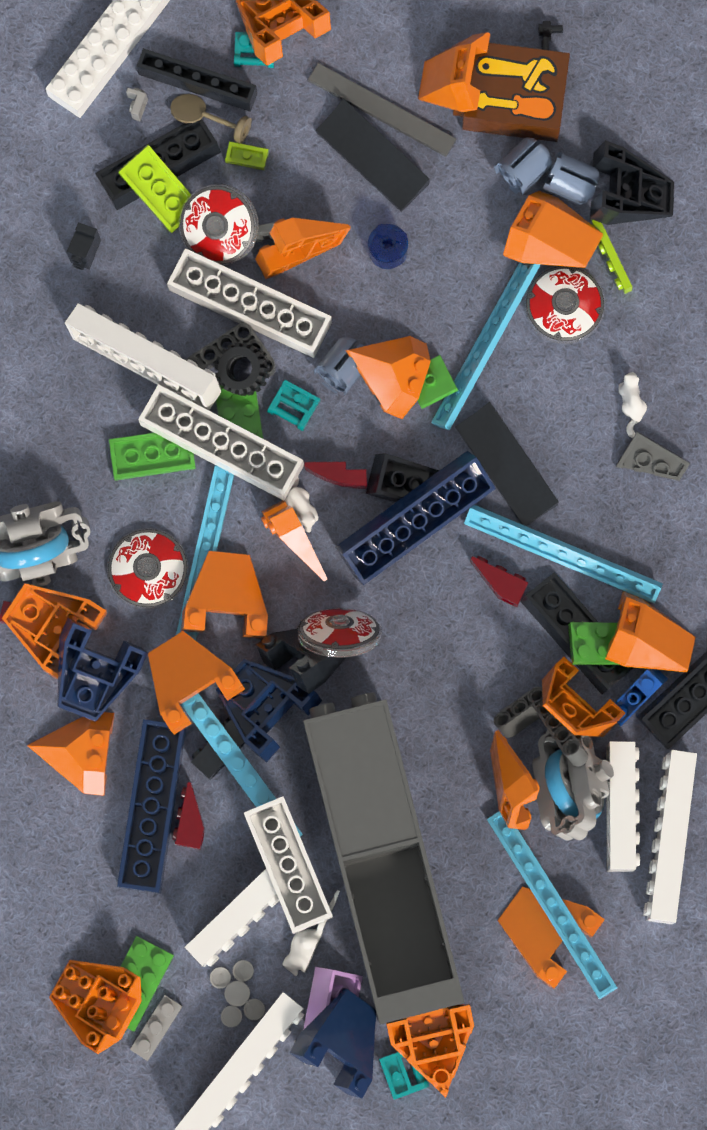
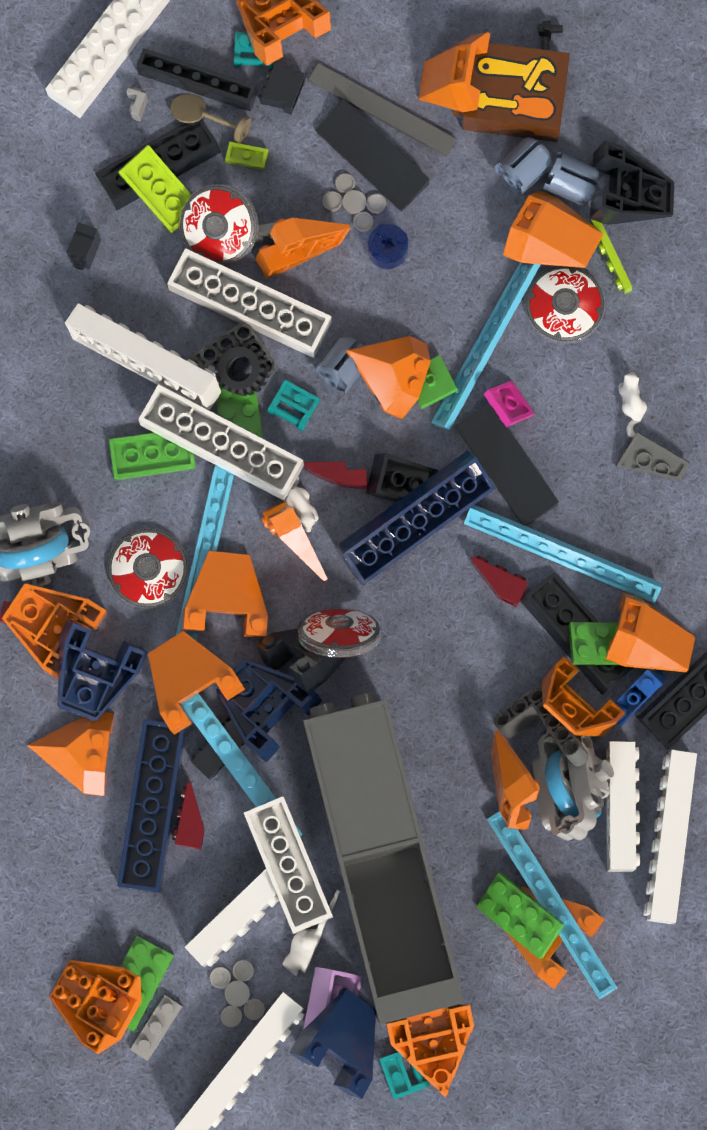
none -> black hips [259,63,306,115]
none -> light grey piece [322,174,386,232]
none -> bright green plate [476,873,565,959]
none -> dark pink plate [484,381,535,427]

